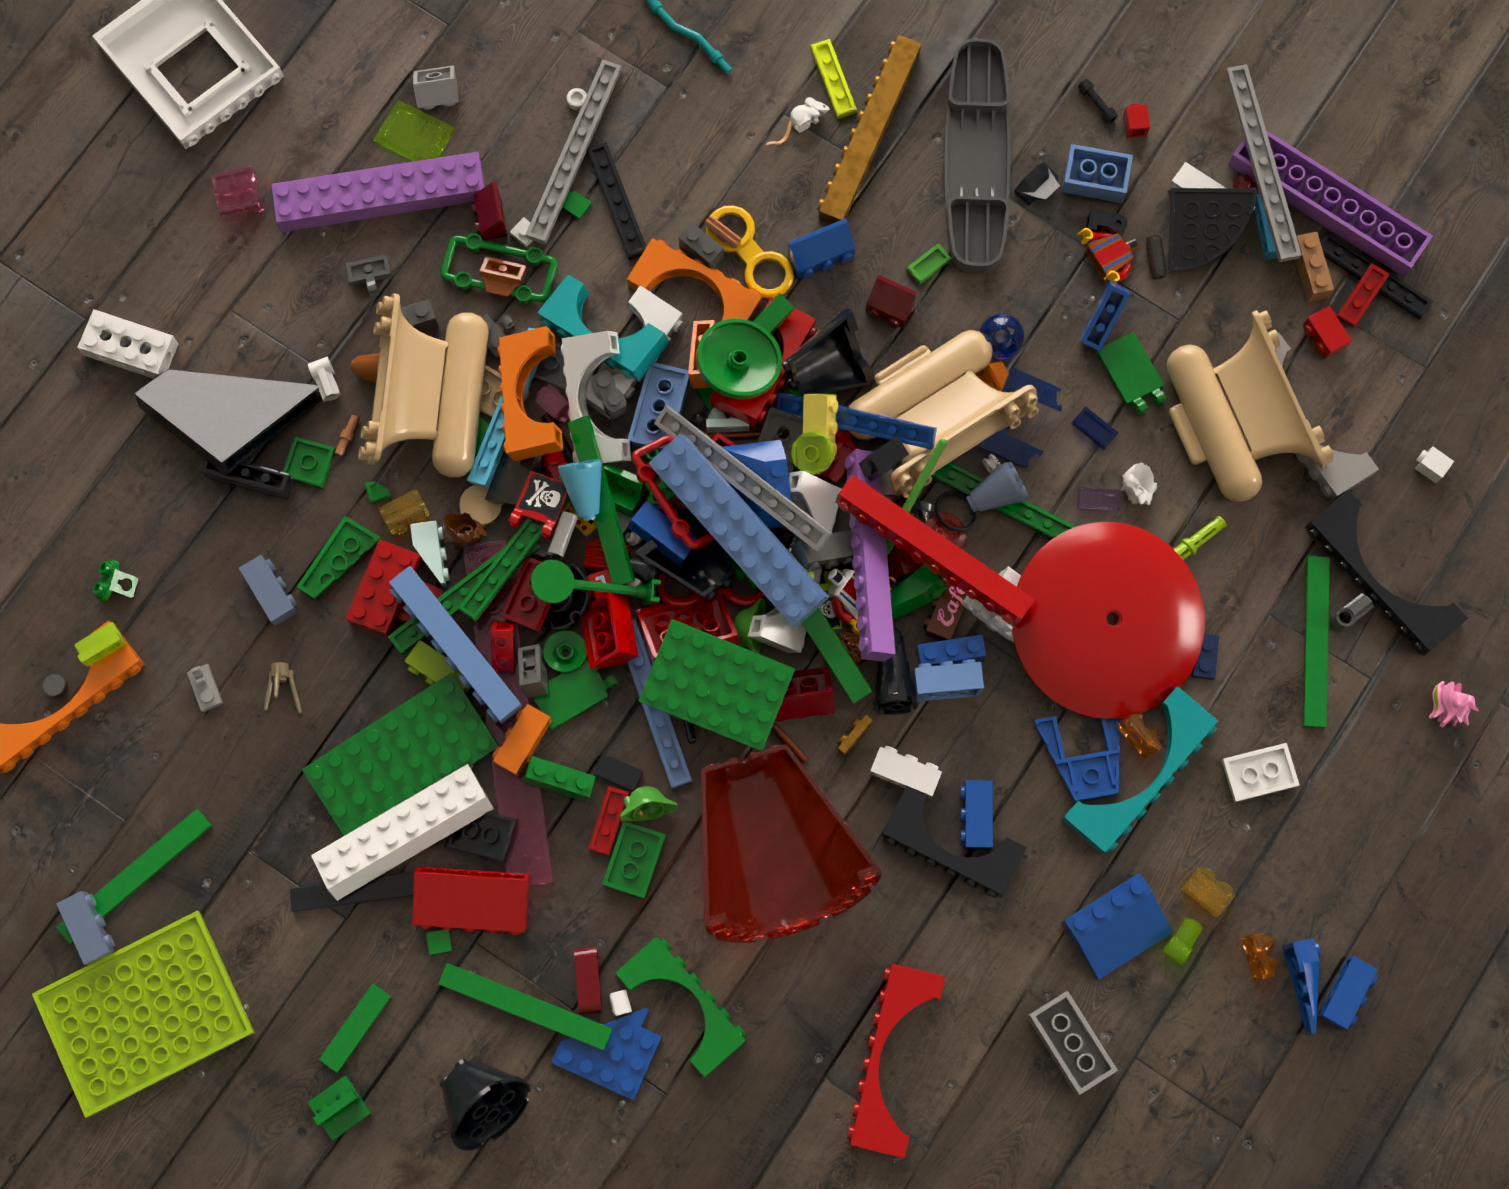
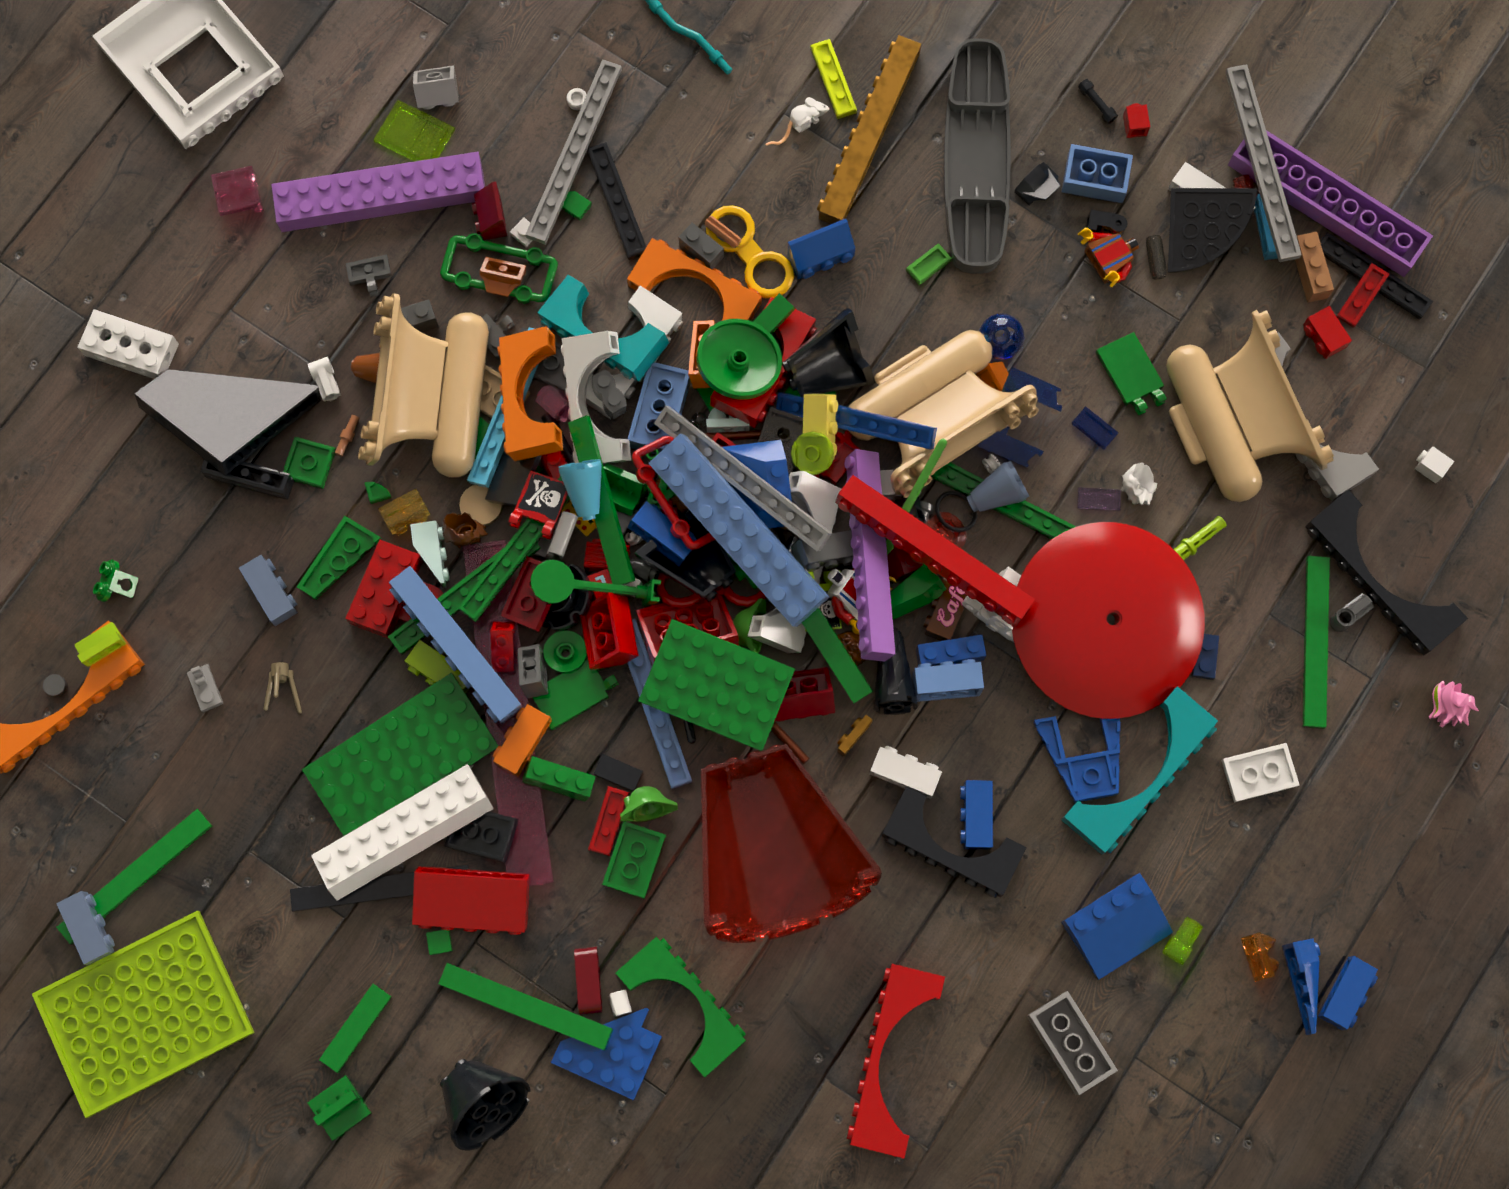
black slope [859,436,909,482] -> none
dark red slope [865,274,917,328] -> none
blue brick [1080,281,1130,351] -> none
clear orange tile [1116,714,1163,759] -> none
clear yellow brick [1180,866,1236,917] -> none

